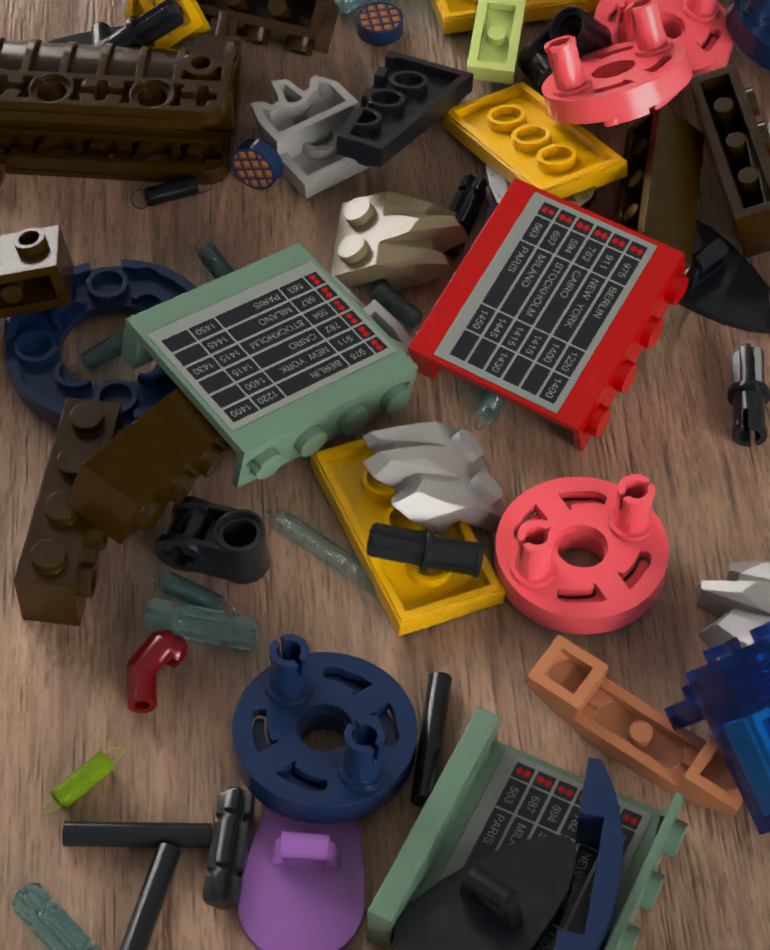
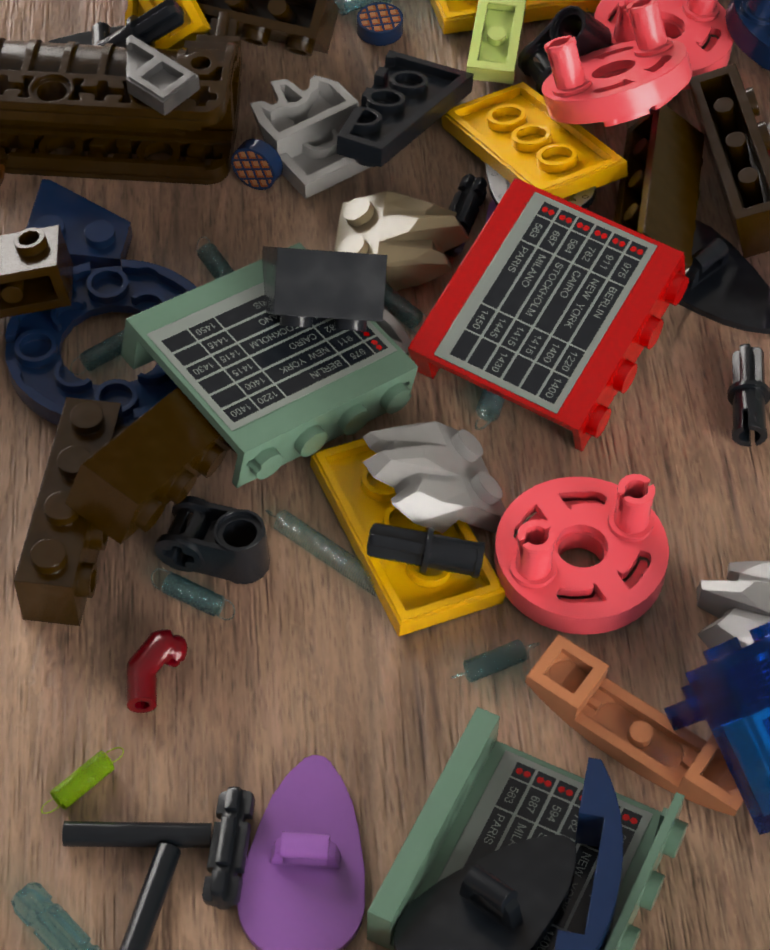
black piece [131,173,212,209] -> none
clear light blue axle [143,598,259,650] -> none
dark blue piece [232,634,417,824] -> none
black piece [410,672,452,807] -> none
none -> dark blue wing [26,179,132,269]
none -> flat silver tile [126,35,200,116]
none -> black slope [262,246,387,331]
none -> clear light blue piece [450,639,540,682]

